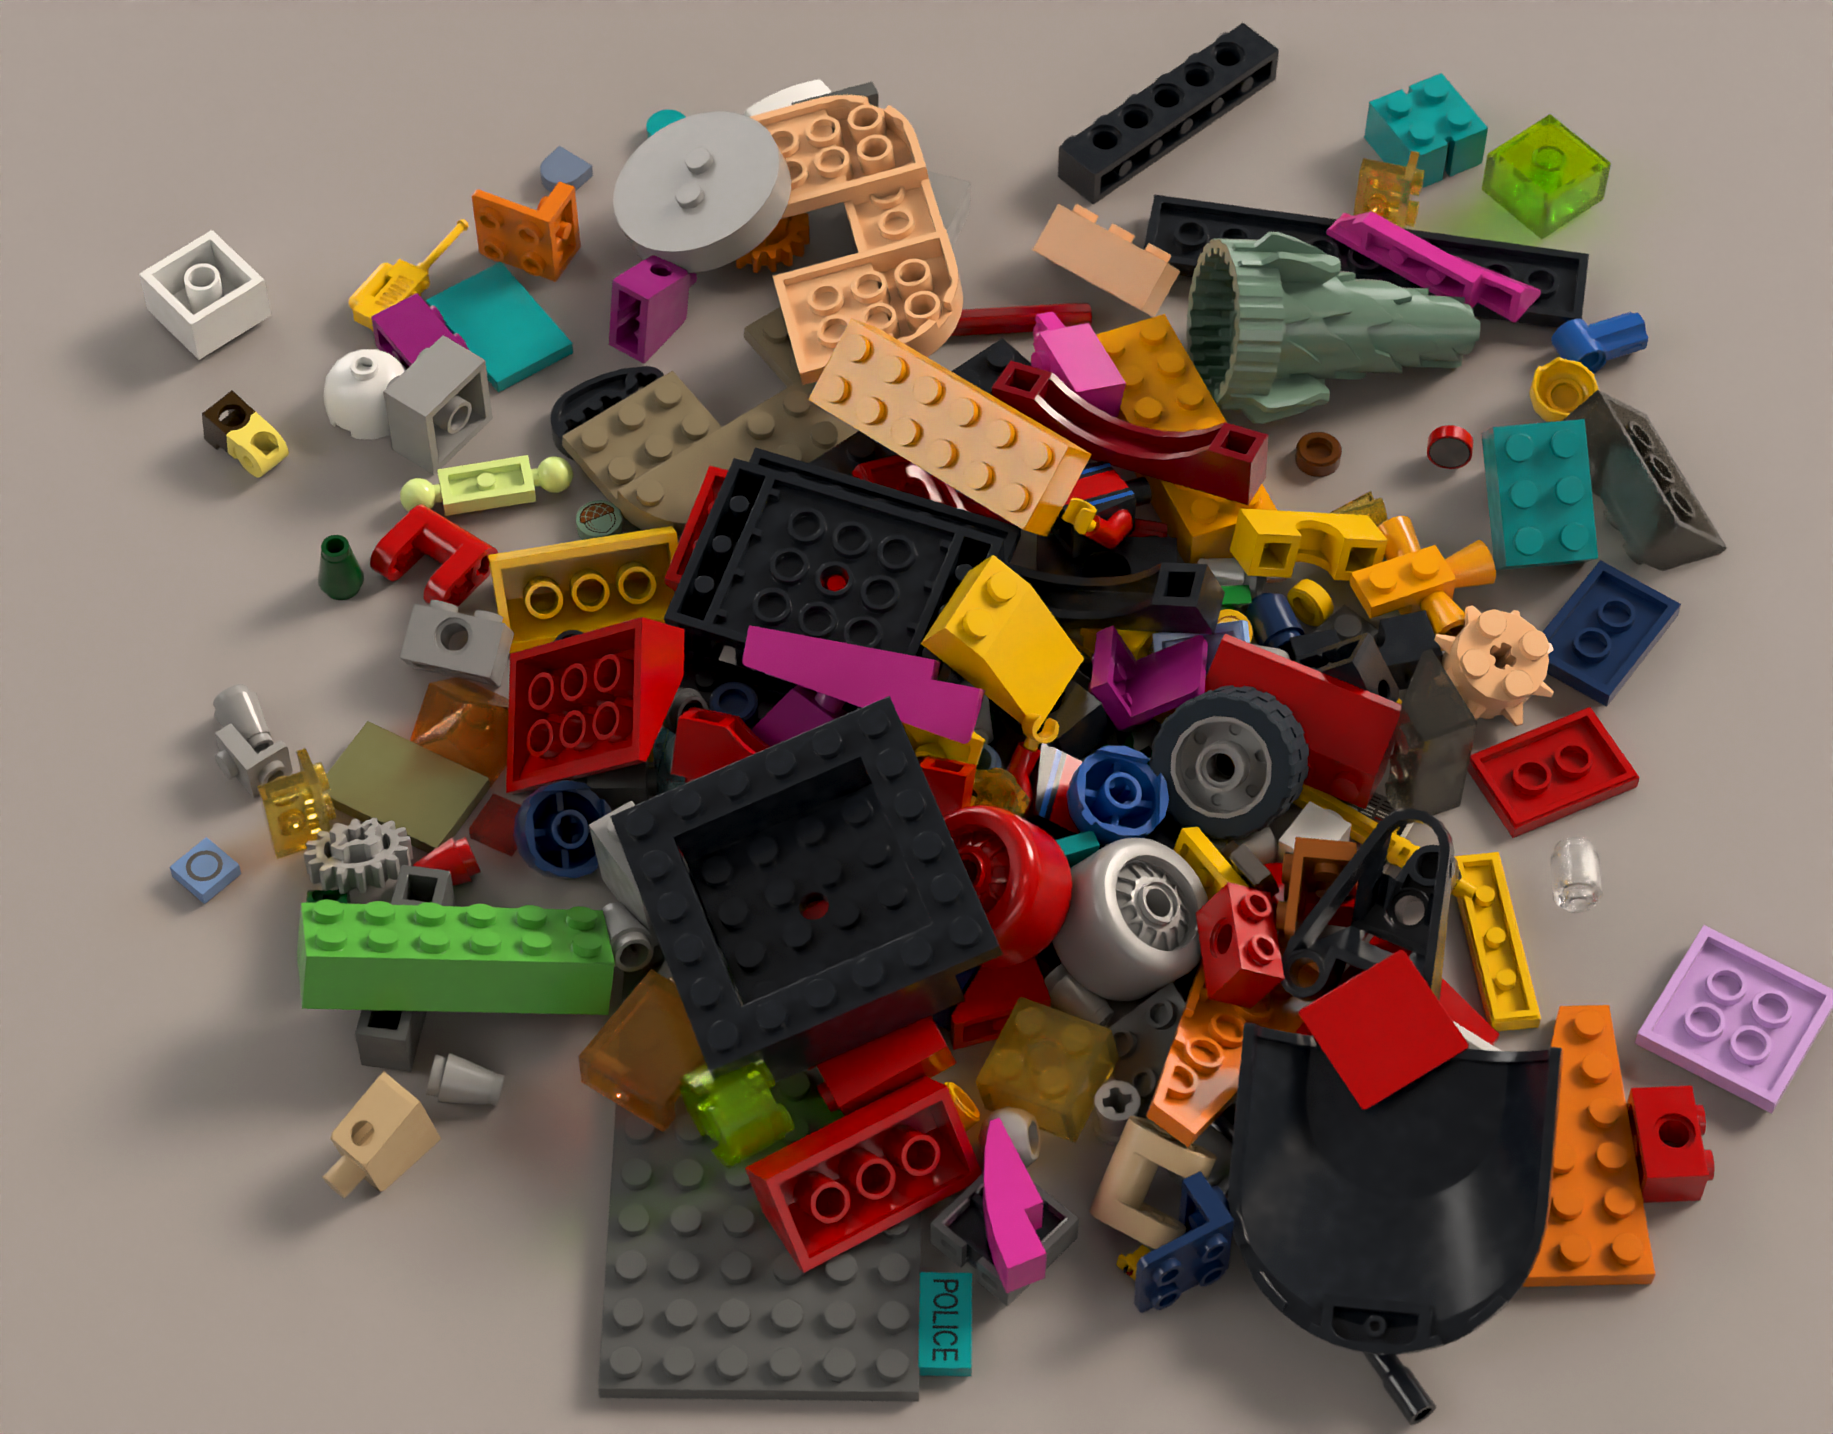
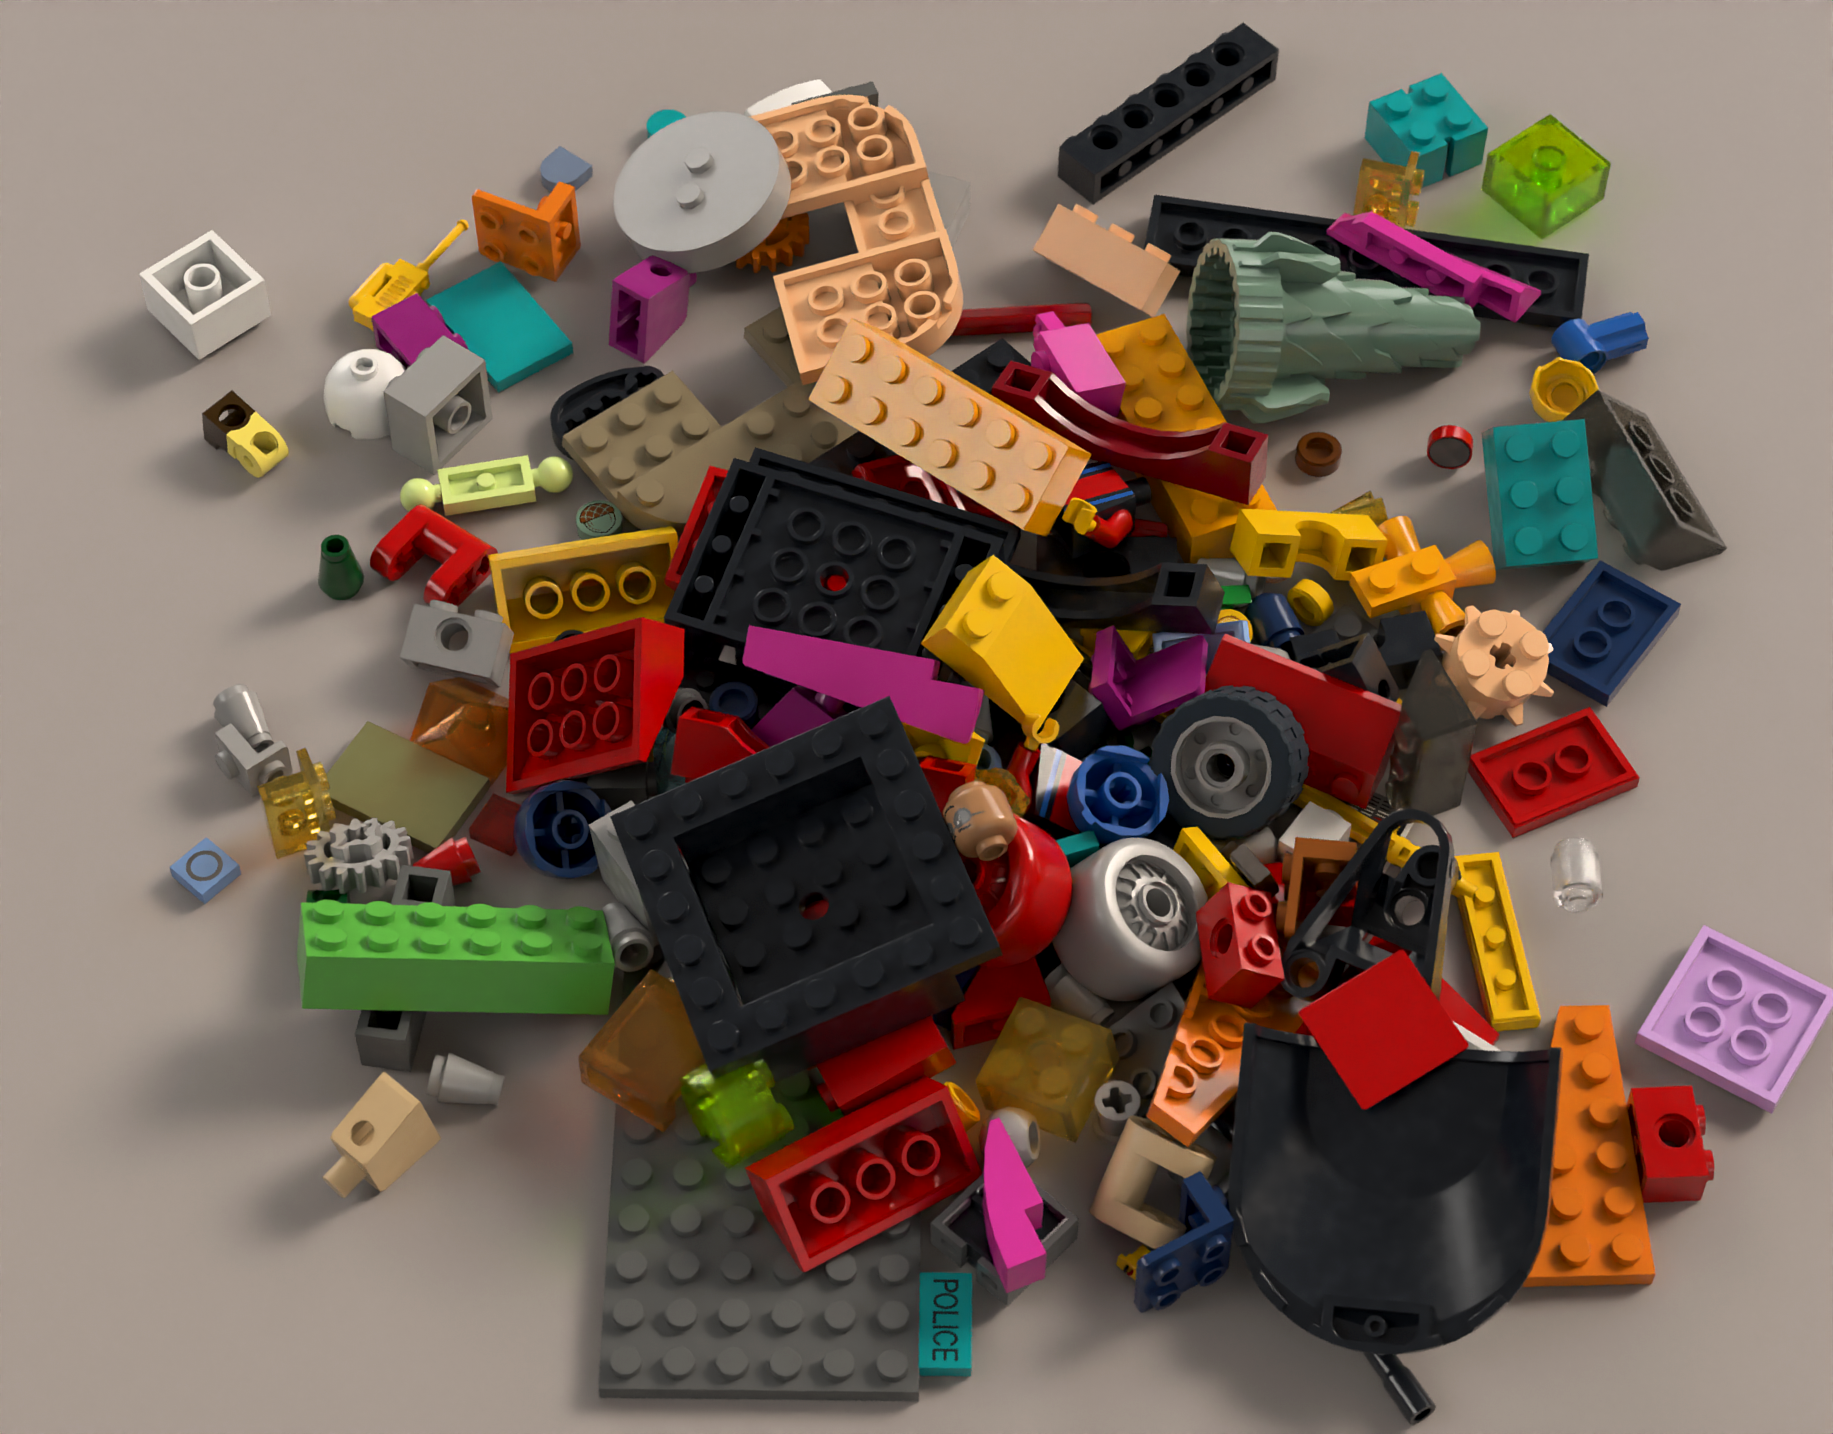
none -> medium nougat head [942,781,1018,861]

